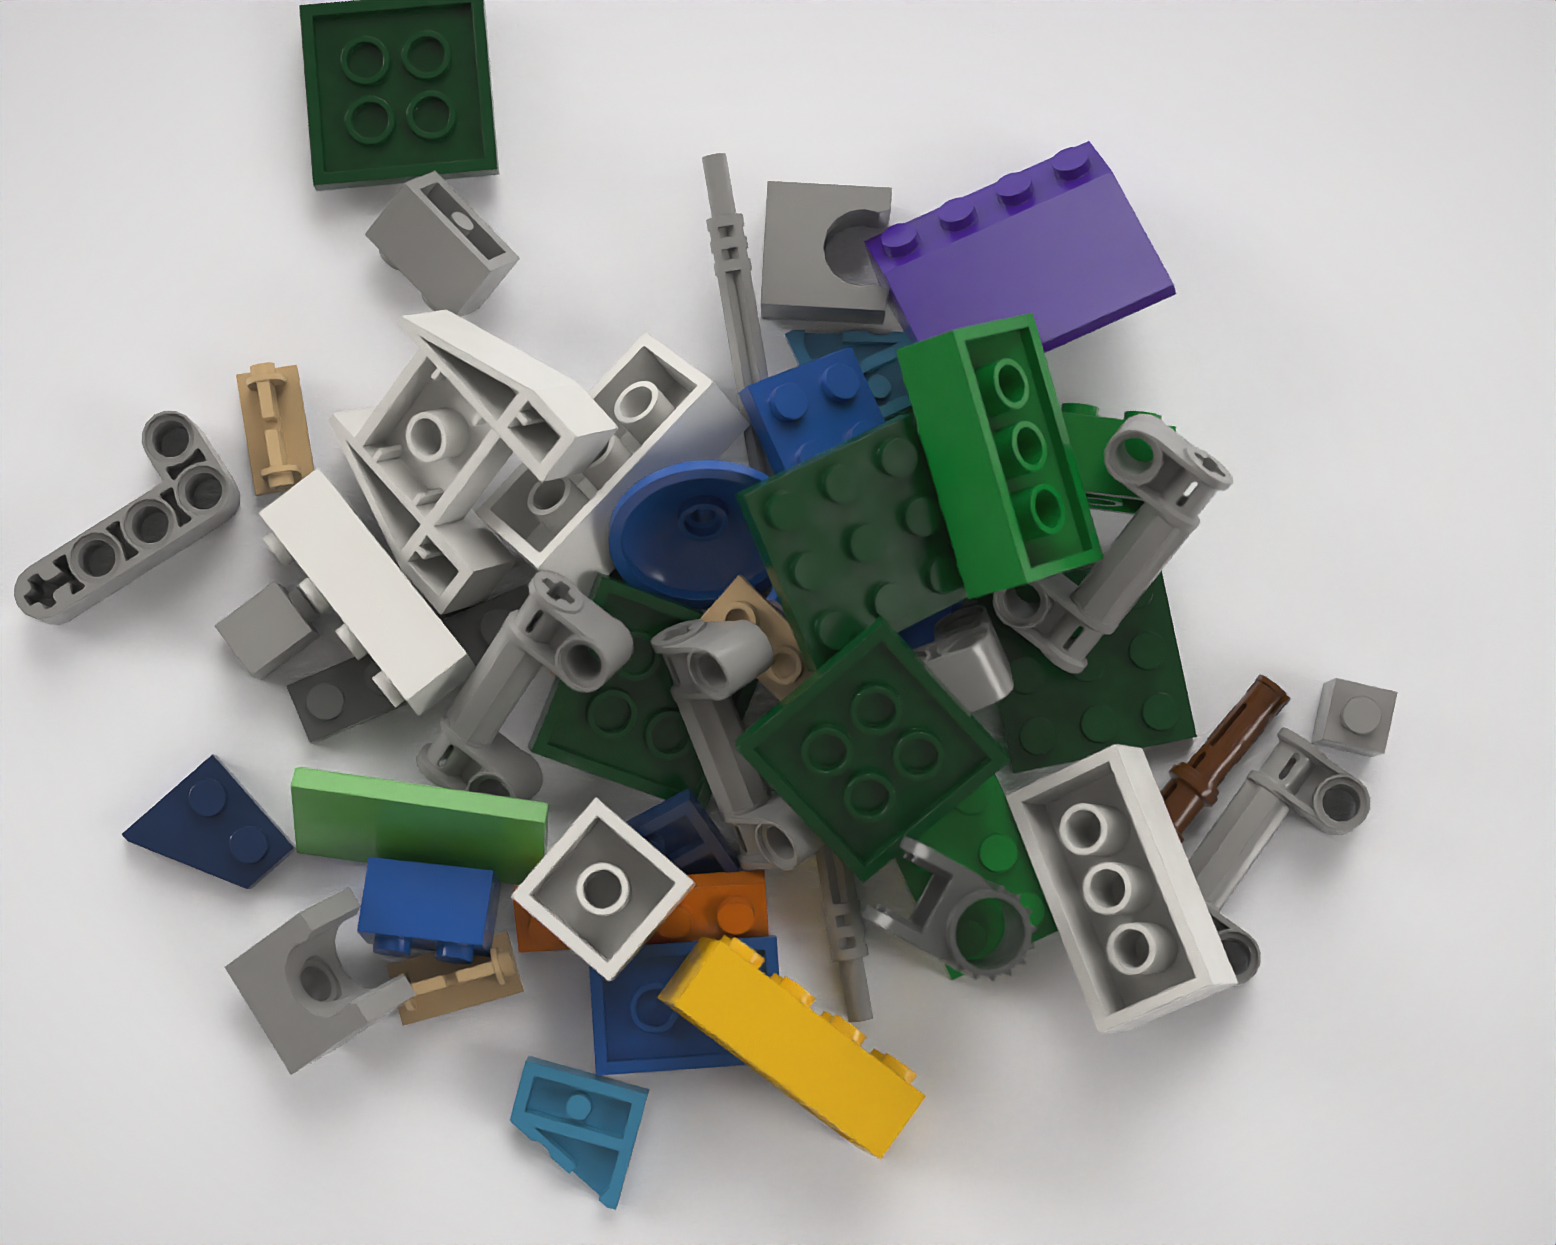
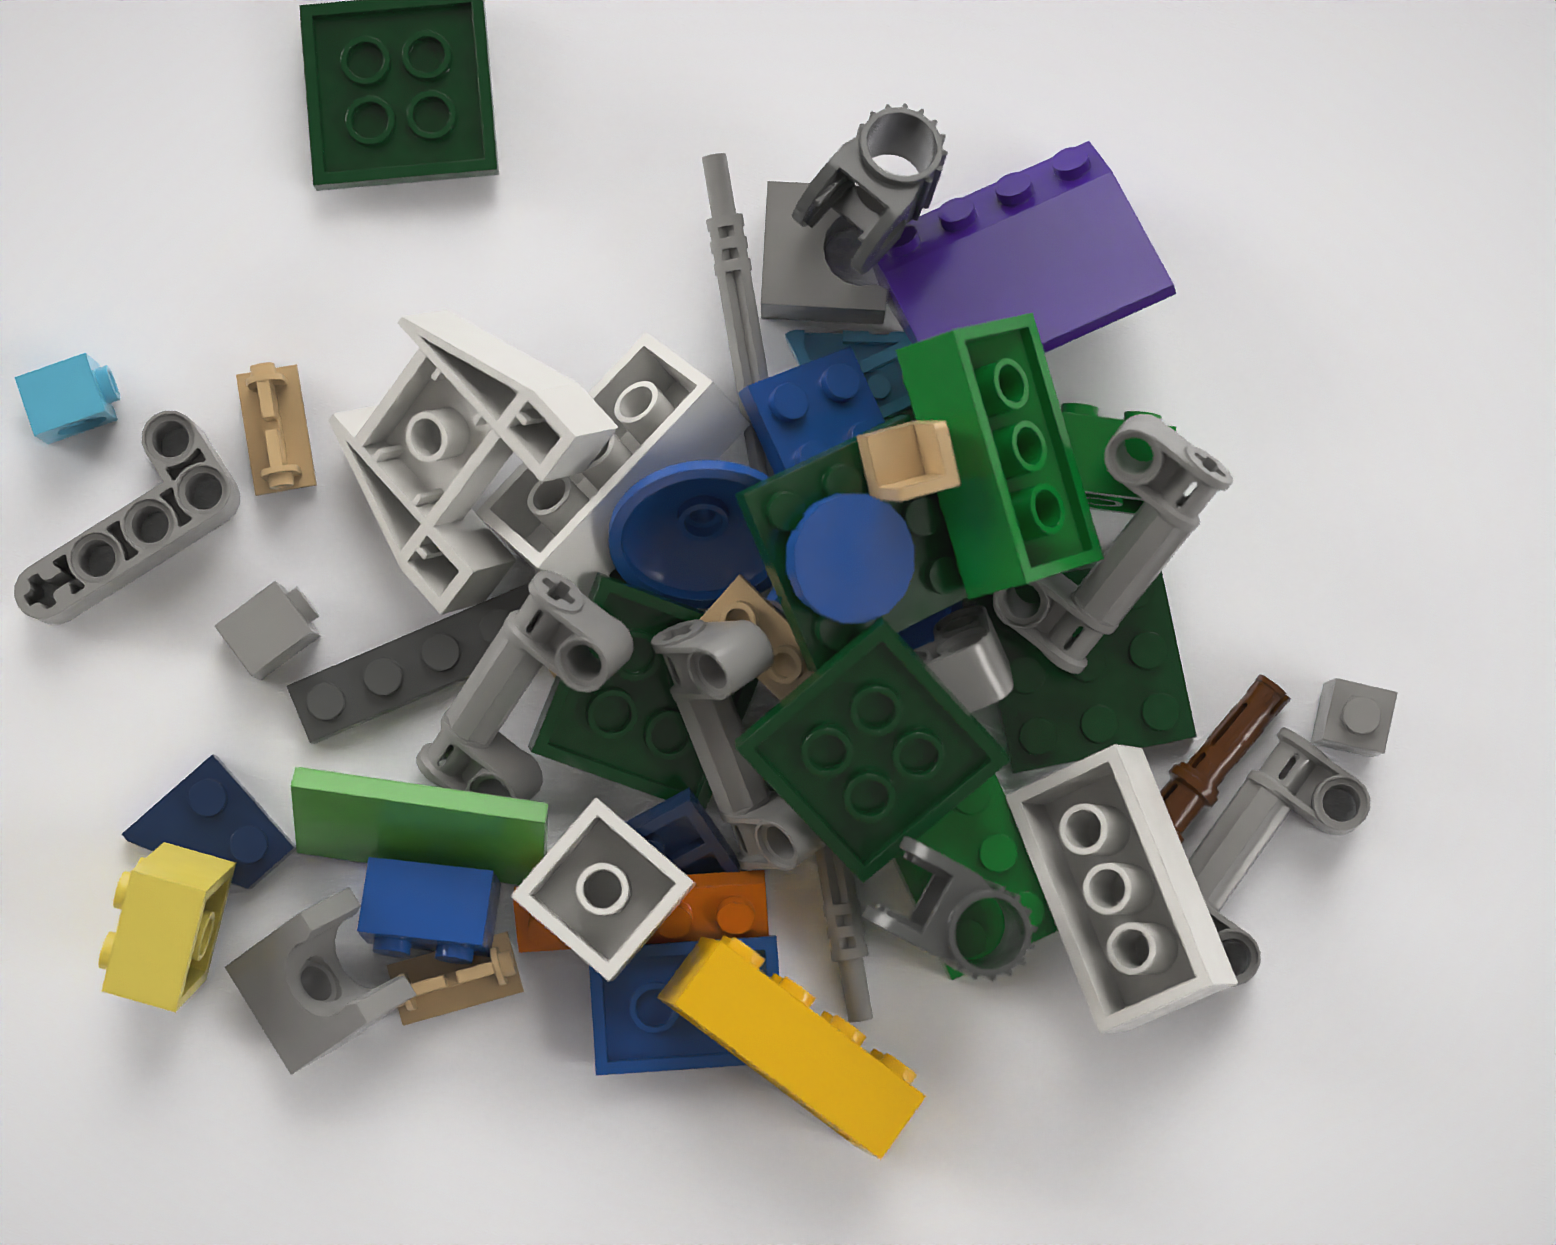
white brick [259,467,476,716] -> none
light grey brick [364,171,520,317] -> none
dark azure wing [509,1056,650,1210] -> none
none -> medium azure brick [14,353,121,445]
none -> light yellow brick [98,842,236,1013]
none -> blue tile [786,494,914,623]
none -> dark grey piece [792,103,948,275]
none -> tan panel [857,420,960,501]

